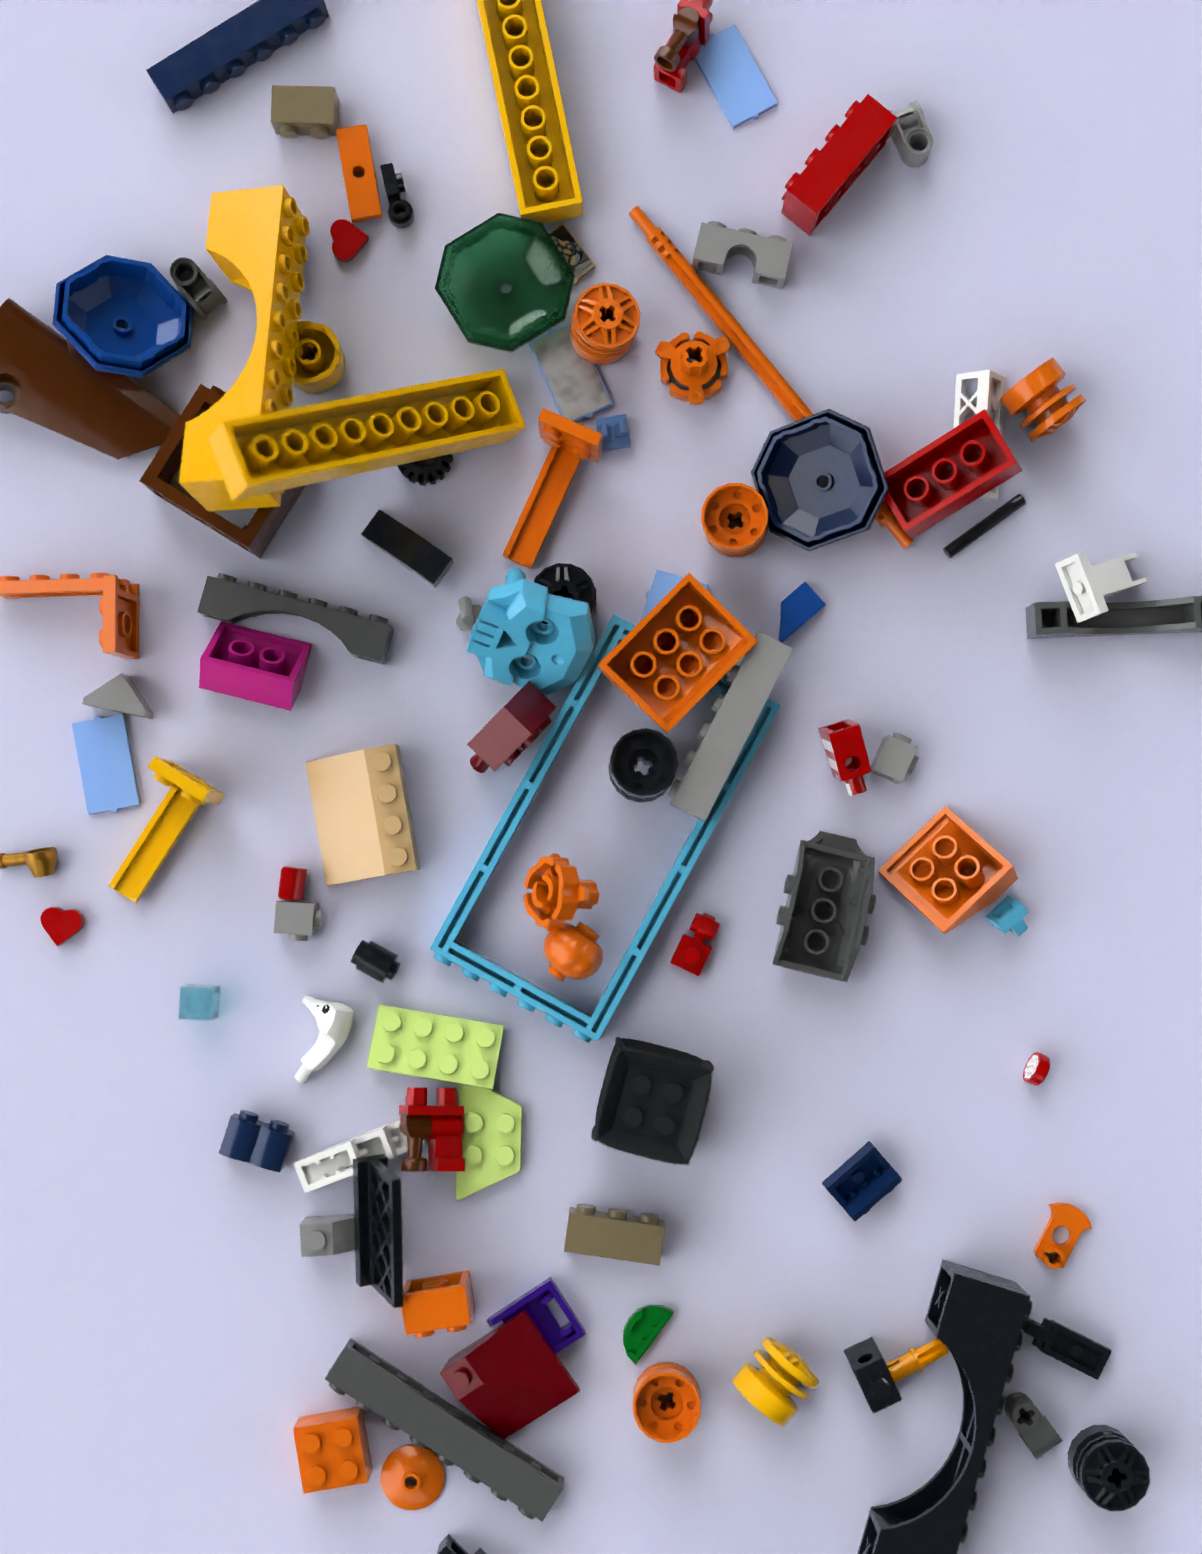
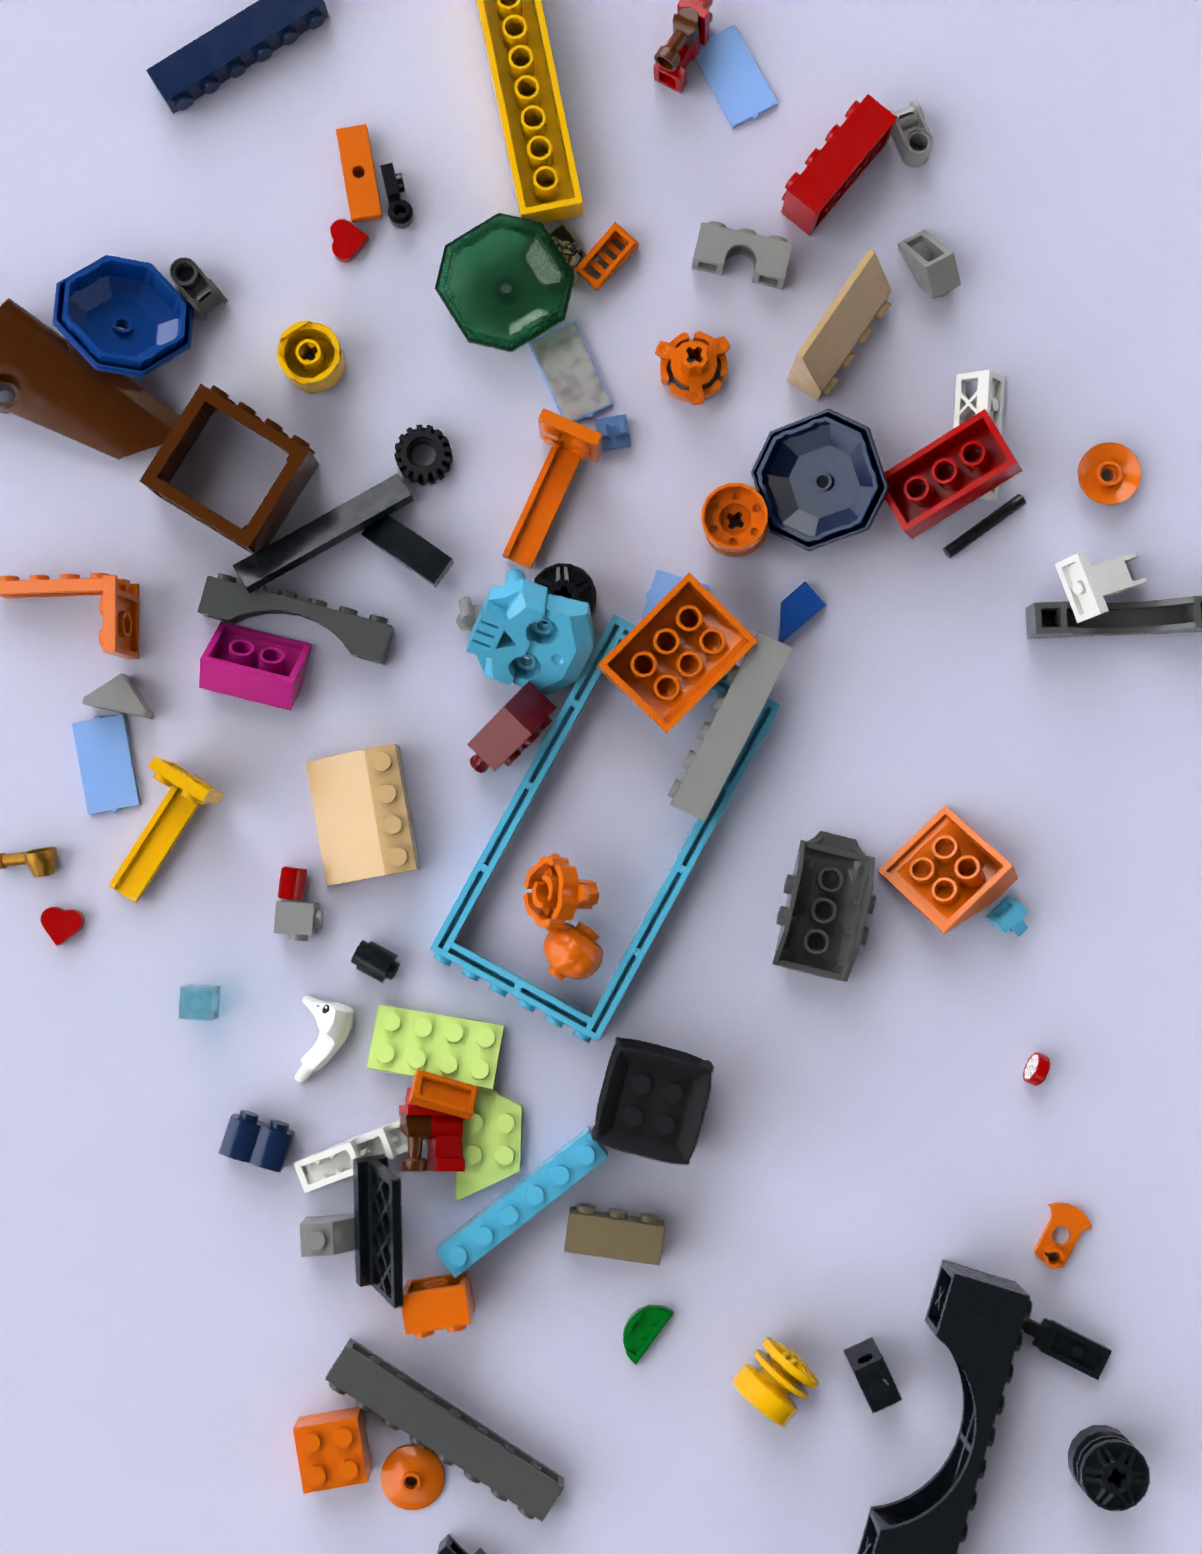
yellow arch [179,185,310,511] -> none
yellow brick [208,369,526,501] -> none
dark tan brick [271,85,339,139] -> none
dark red slope [440,1310,580,1440] -> none
dark purple container [487,1277,586,1354] -> none
orange wheel [569,283,640,365] -> none
black wheel [609,728,679,803] -> none
orange axle [629,206,914,549] -> none
orange wheel [633,1362,701,1443] -> none
red plate [670,912,720,976] -> none
red torso [818,719,871,796] -> none
dark blue bracket [822,1141,902,1221] -> none
light grey brick [871,733,919,784] -> none
light orange axle [886,1338,949,1383] -> none
orange wheel [999,358,1086,442] -> none
dark grey piece [1004,1392,1063,1460] -> none
none -> black tile [233,474,414,593]
none -> orange tile [408,1069,478,1120]
none -> medium azure brick [435,1126,608,1278]
none -> orange slope [574,222,639,292]
none -> tan slope [787,248,892,401]
none -> light grey slope [898,230,961,299]
none -> orange dish [1077,442,1141,505]

